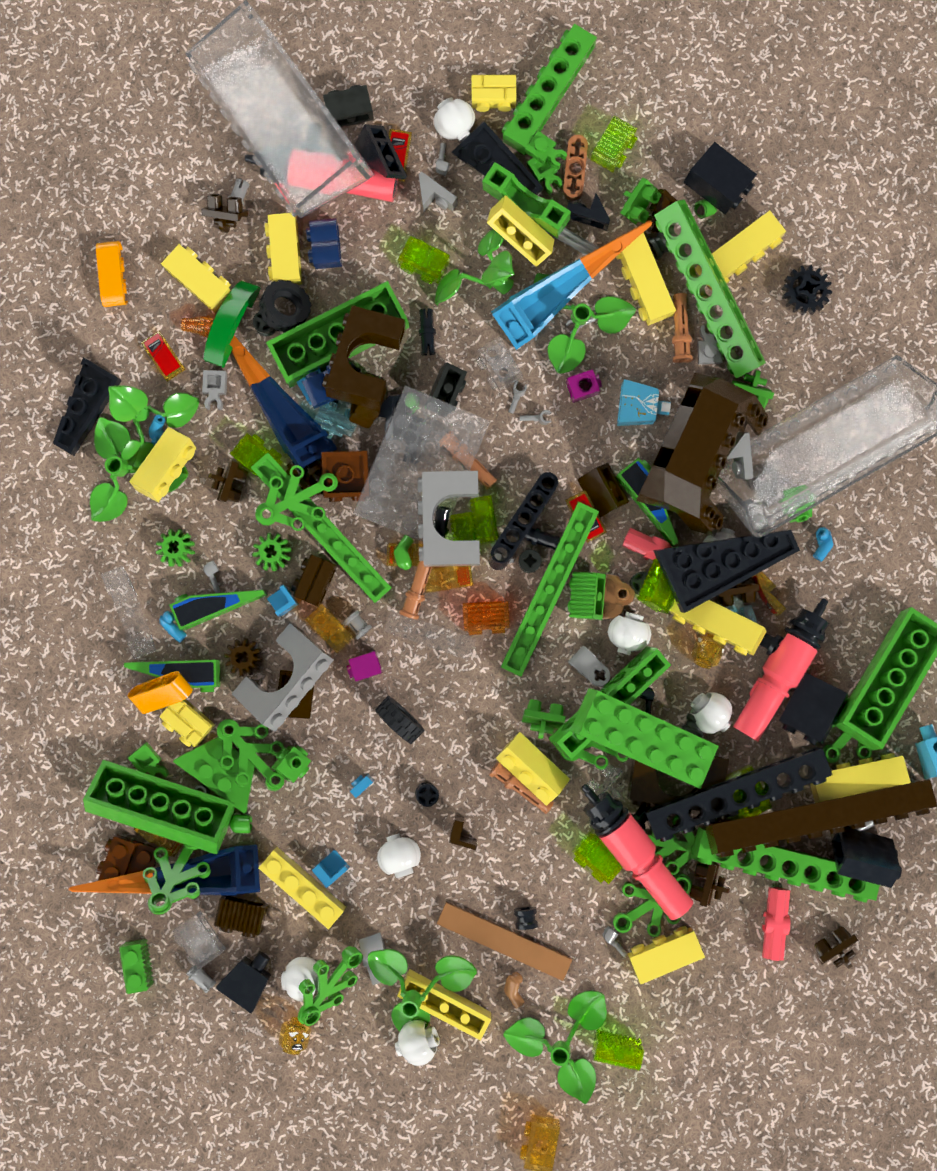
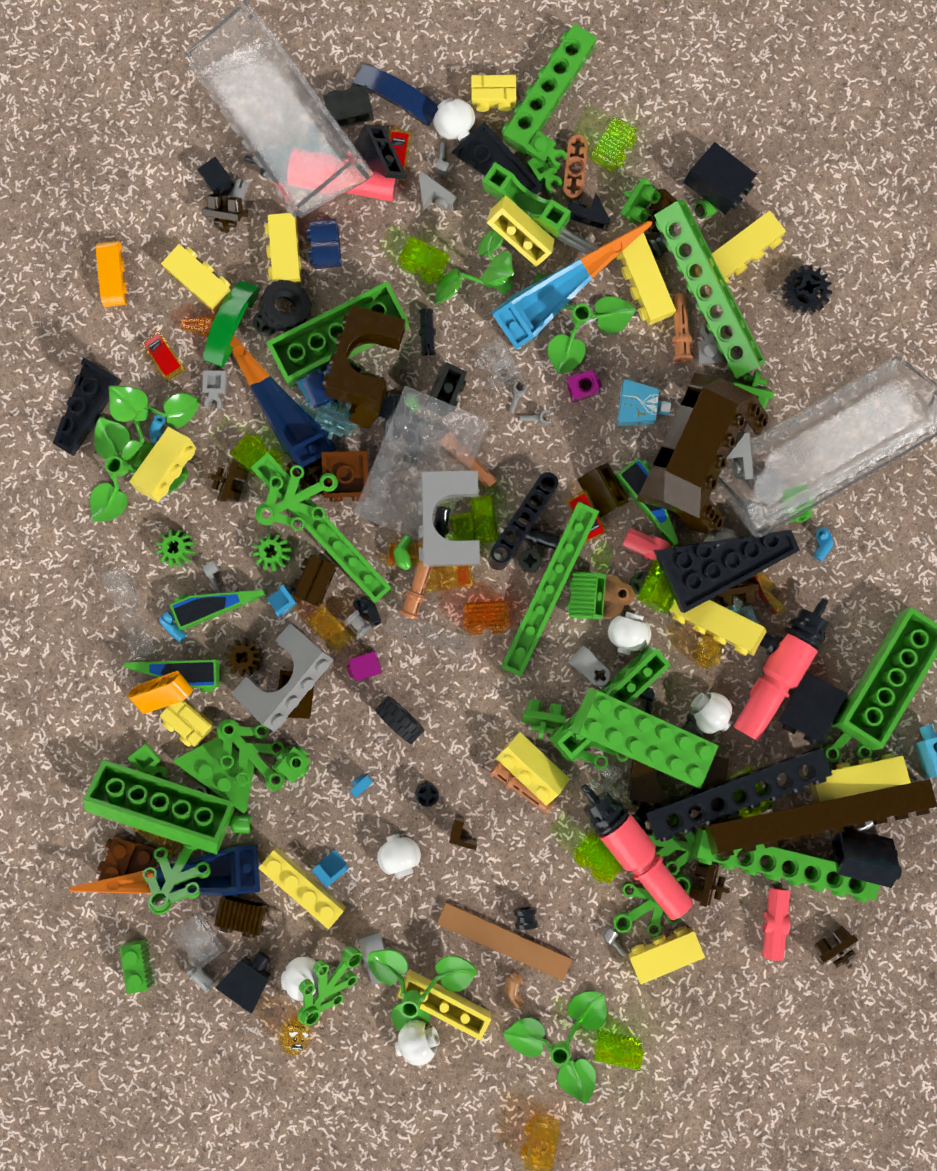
none -> black brick [197,157,234,196]
none -> dark blue slope [352,64,439,126]
none -> black arm [353,597,382,626]

